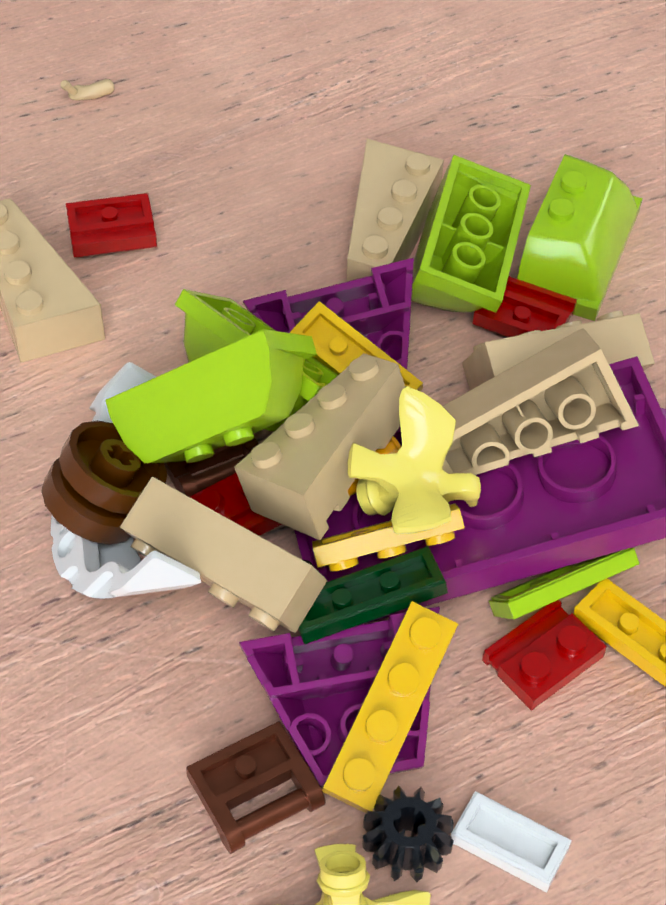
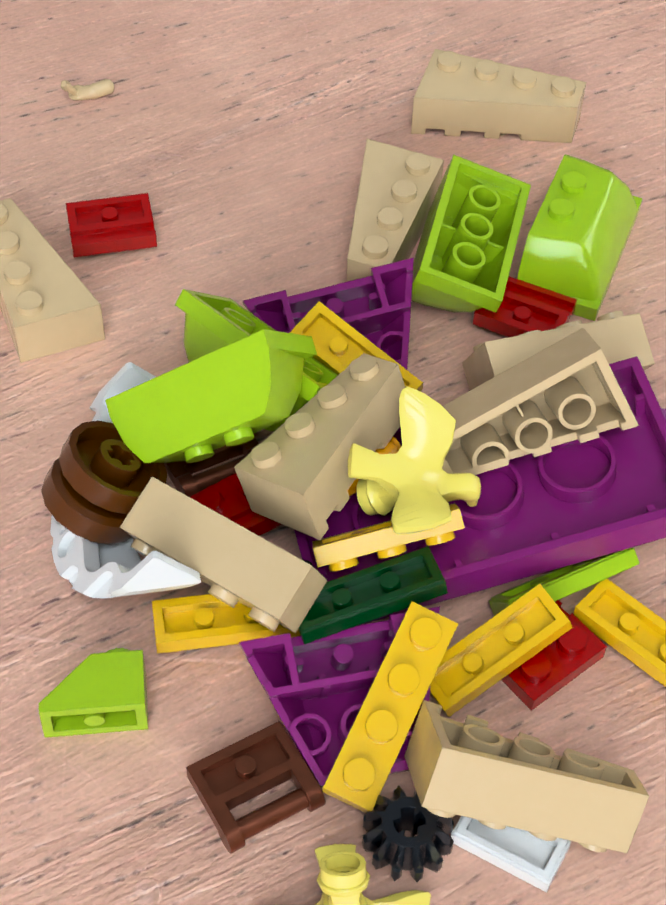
none -> lime slope [39,648,148,738]
none -> yellow plate [152,594,301,654]
none -> tan wedge [405,700,649,853]
none -> tan wedge [411,49,586,143]
none -> yellow plate [430,584,573,717]

